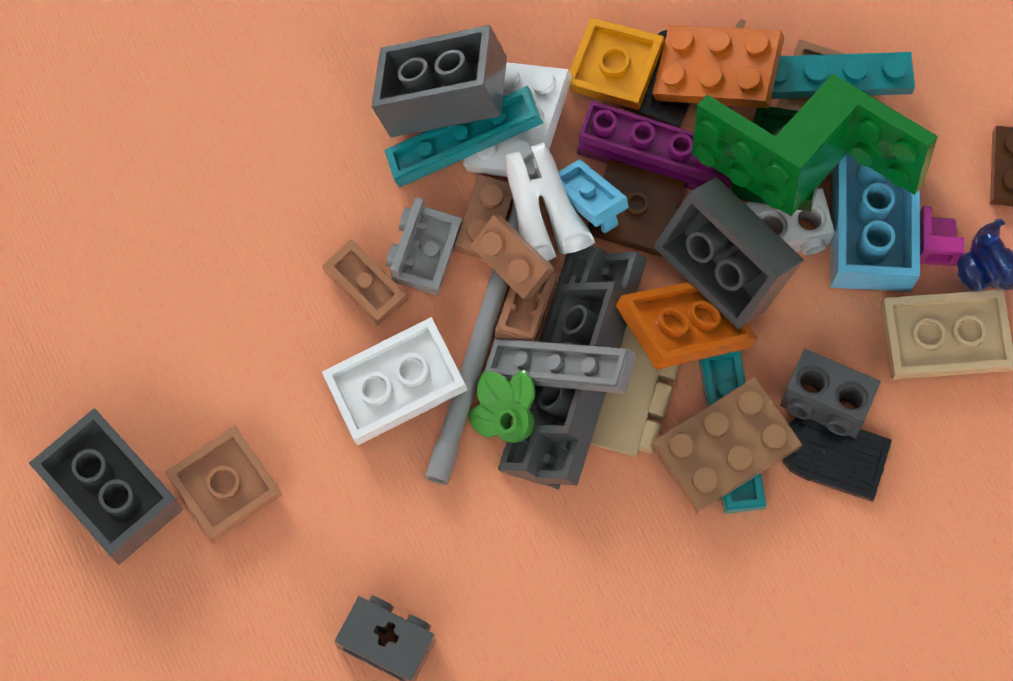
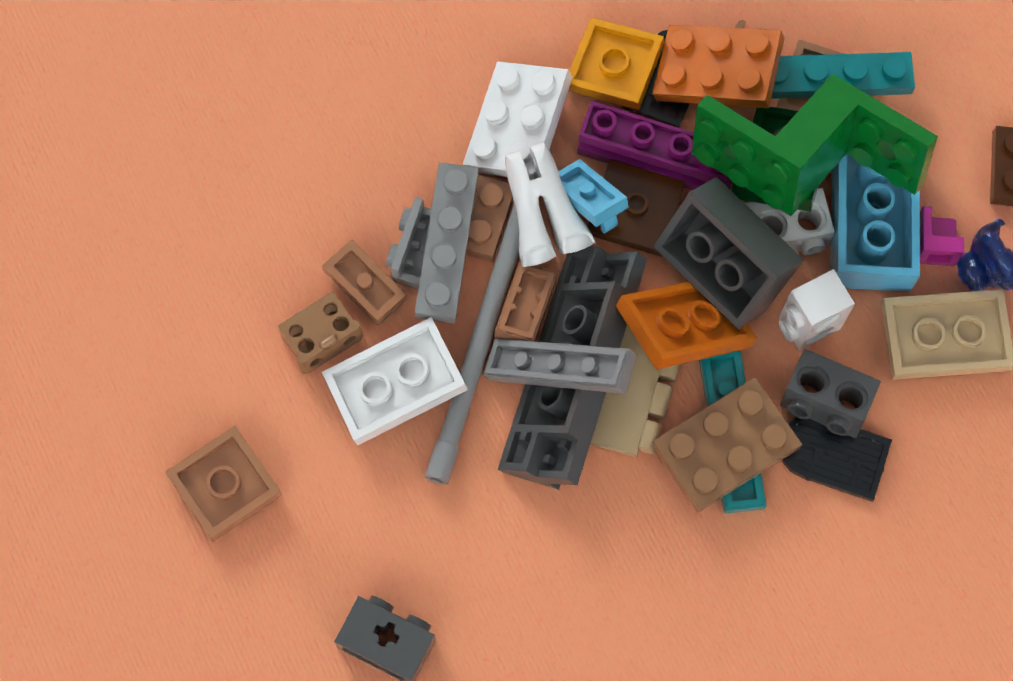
dark grey brick [29,408,183,565] -> none
dark grey brick [371,25,507,138] -> none
teal tile [384,86,543,188] -> none
bright green plate [468,370,535,443] -> none
nougat plate [470,215,555,300] -> none
none -> medium nougat piece [278,291,364,374]
none -> light grey plate [415,162,479,323]
none -> white brick [779,269,855,351]

